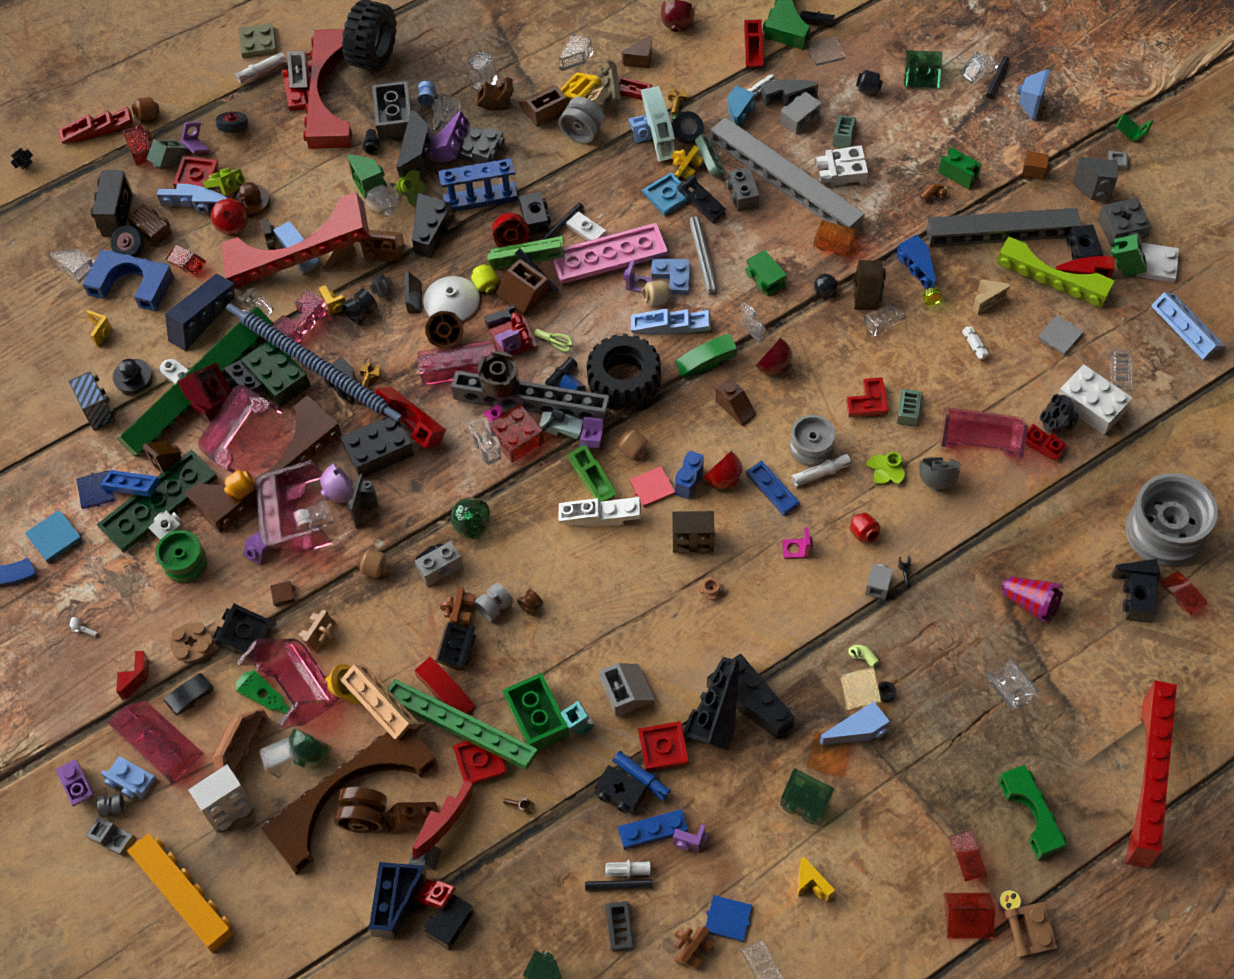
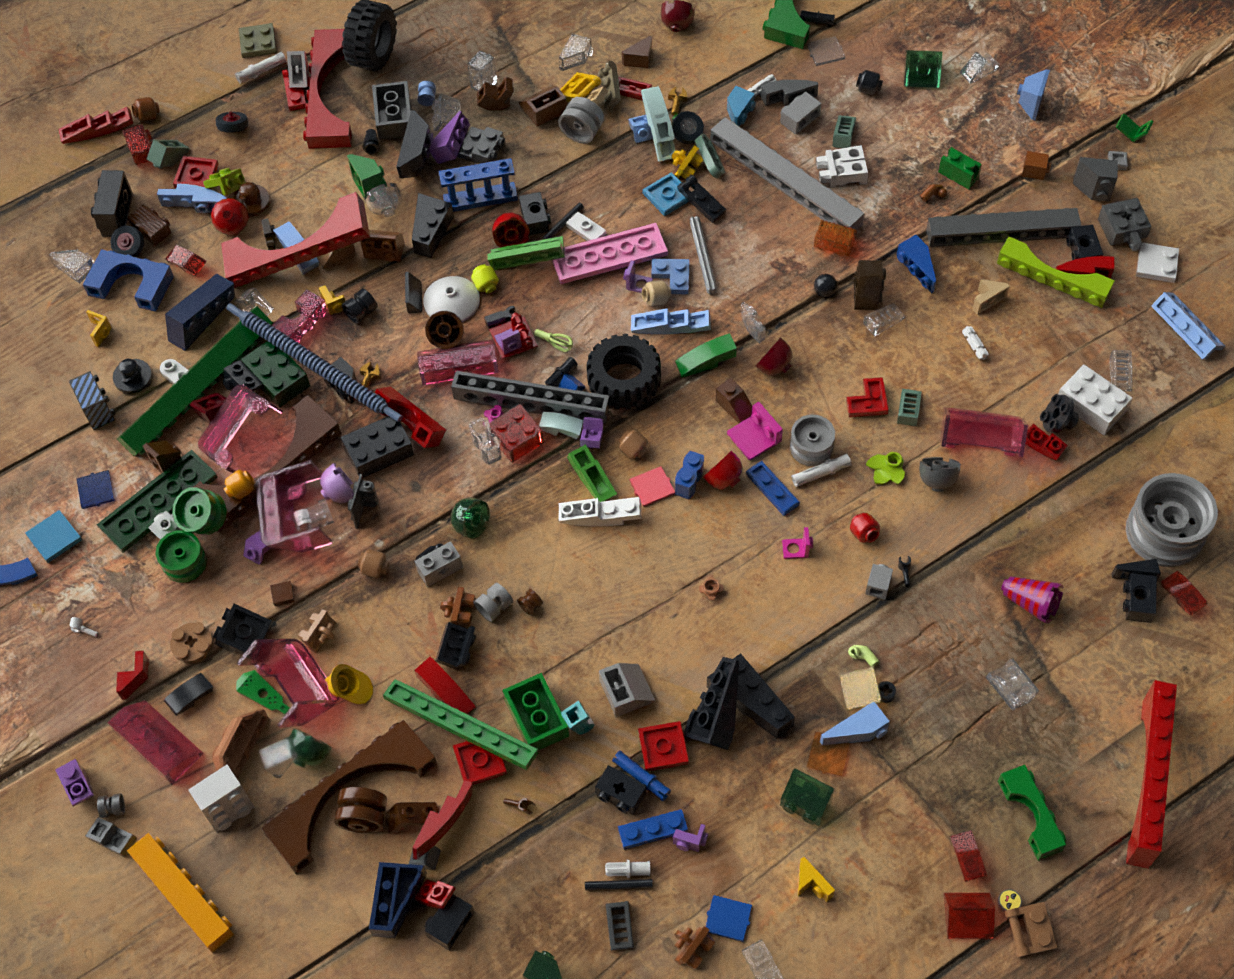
black gear [10,148,33,170] -> none
blue plate [100,470,161,497] -> none
light blue bracket [101,756,156,800] -> none
dark red slope [177,362,235,409] -> none
medium lavender bracket [181,121,209,154] -> none
light nougat fence [341,664,420,740] -> none
dark grey gear [369,274,393,297] -> none
lime plate [397,170,428,207] -> none
dark brown brick [478,351,519,398] -> none
reddish brown slope [496,259,549,315] -> none
black bar [515,248,559,294] -> none
black hand [541,409,565,432] -> none
dark brown brick [672,511,715,554] -> none
dark grey brick [726,167,760,211] -> none
red slope [744,19,763,67] -> none
green brick [745,250,787,296] -> none
clear neon green tile [922,288,942,306] -> none
black bar [986,56,1010,98] -> none
light grey piece [1037,315,1083,355] -> none
green brick [1111,234,1147,277] -> none
none -> green wheel [172,487,227,535]
none -> dark pink bracket [727,402,783,461]

